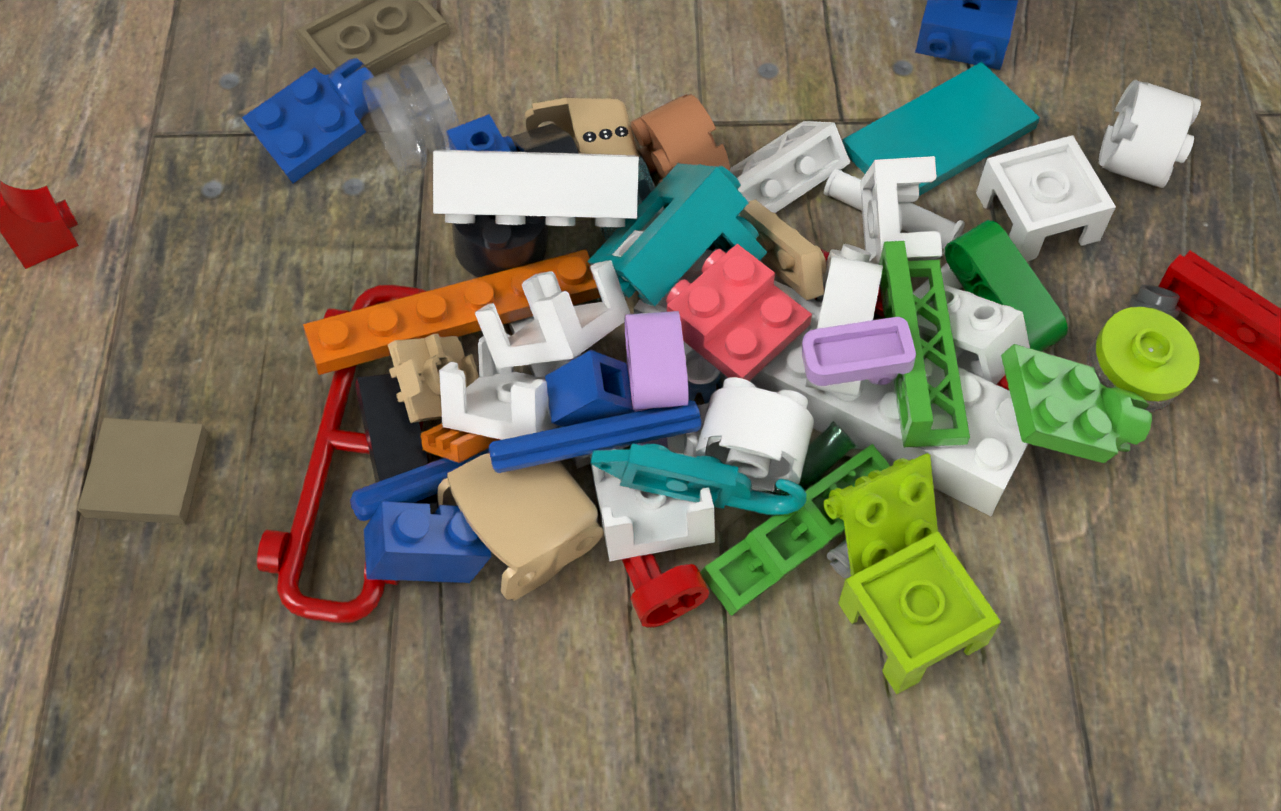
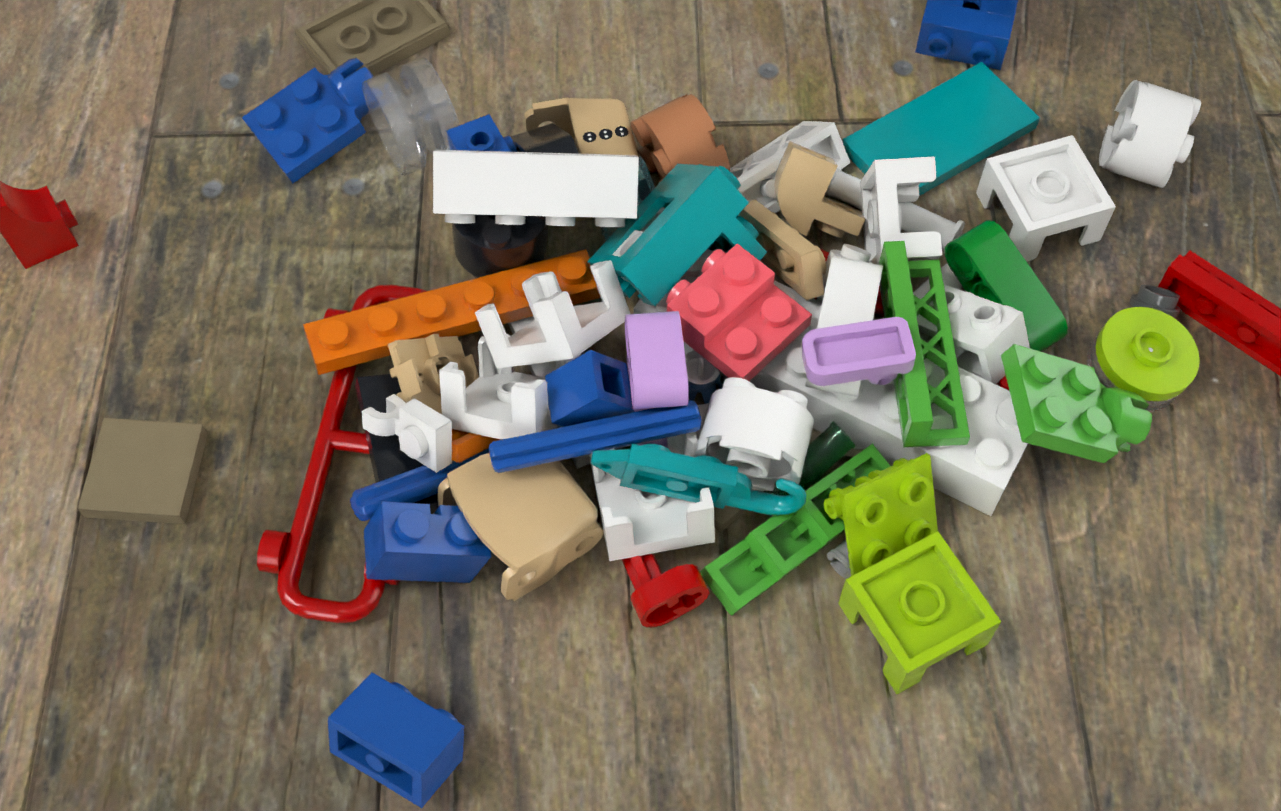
none -> blue brick [328,672,464,808]
none -> white plate [362,394,452,473]
none -> tan brick [774,141,866,238]

